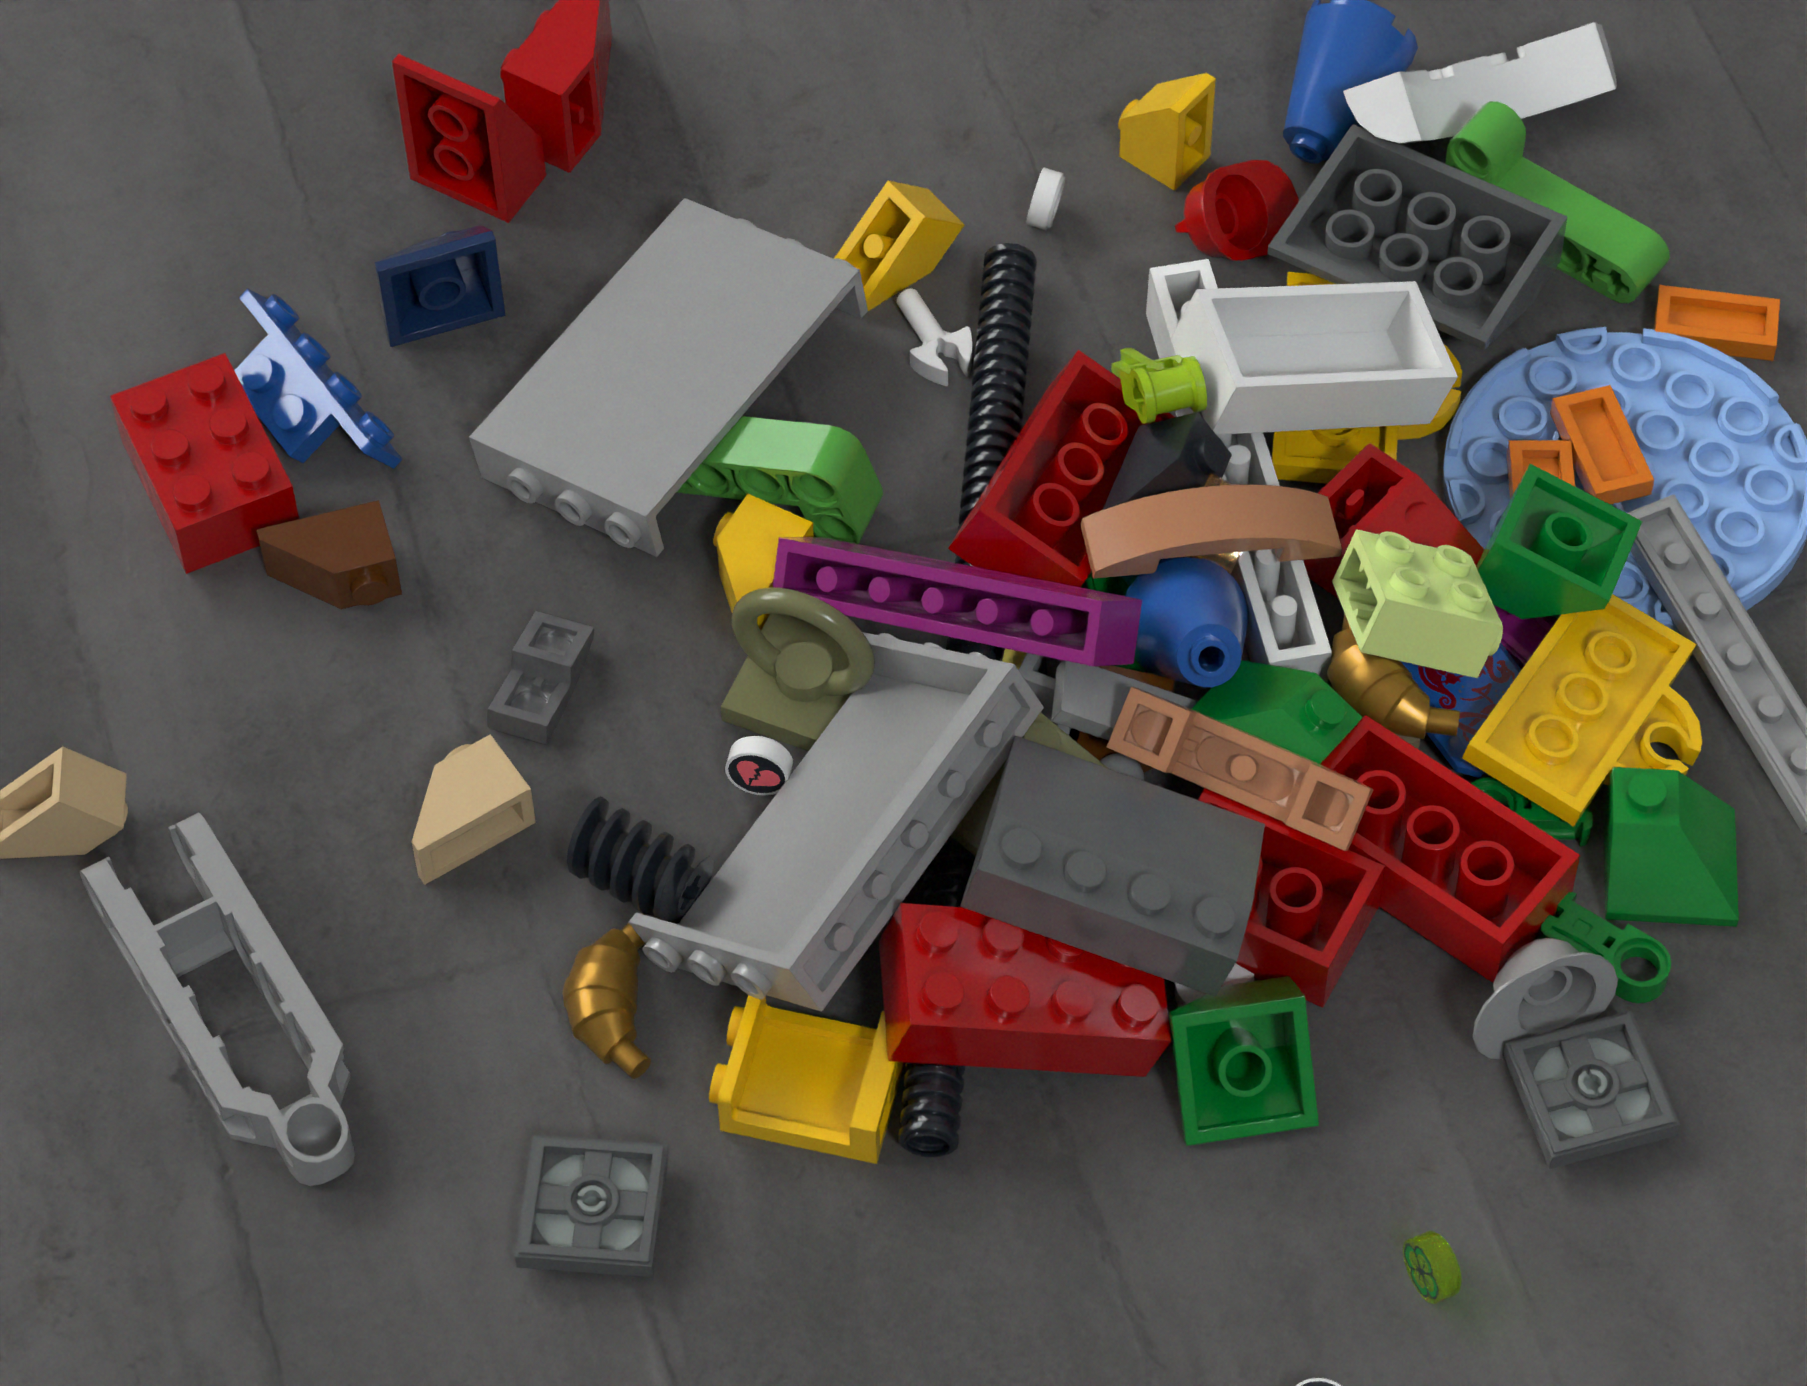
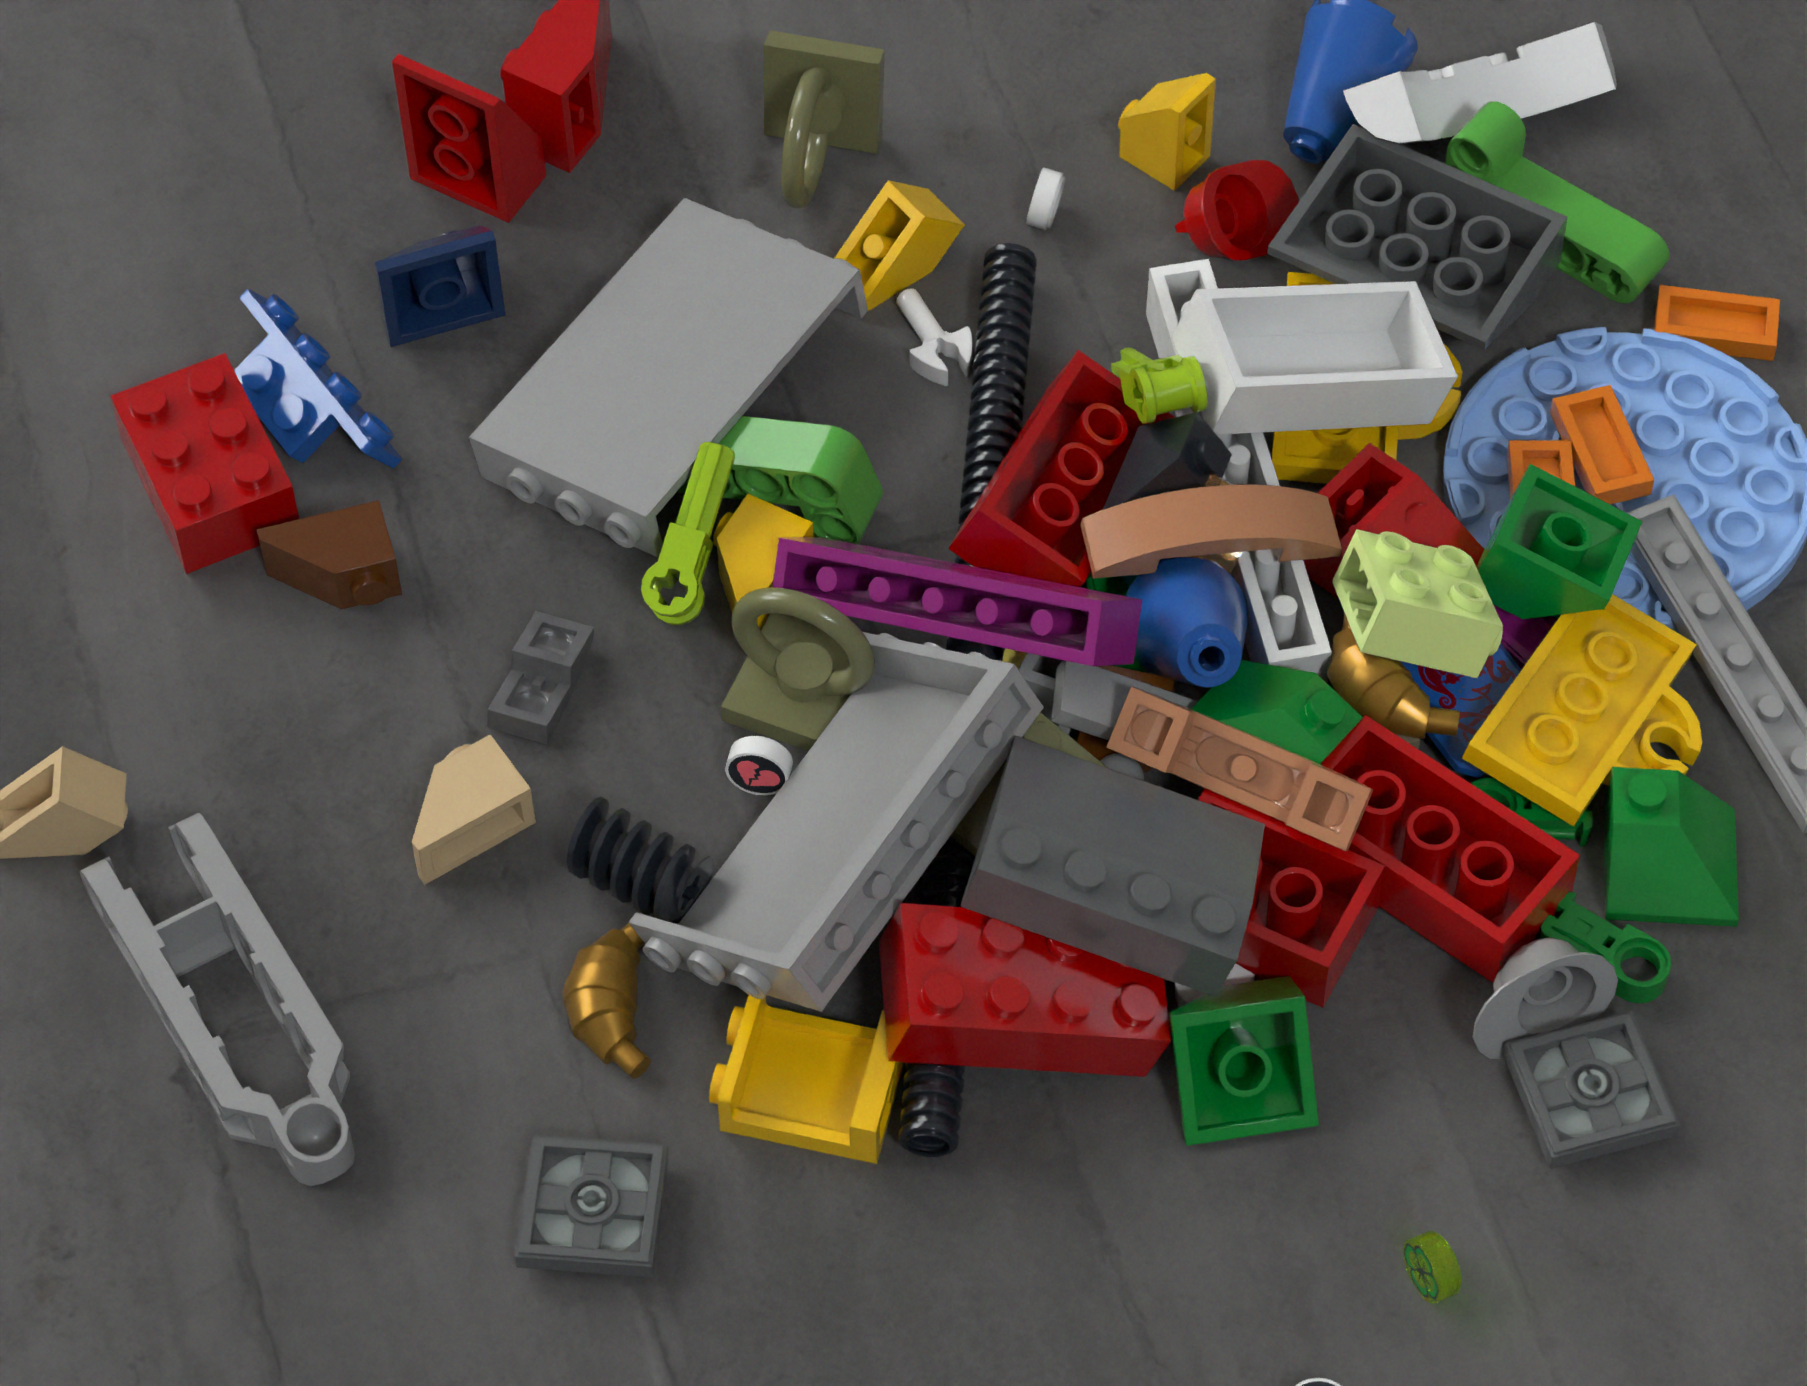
none -> lime connector [641,442,735,626]
none -> olive tile [764,30,885,208]

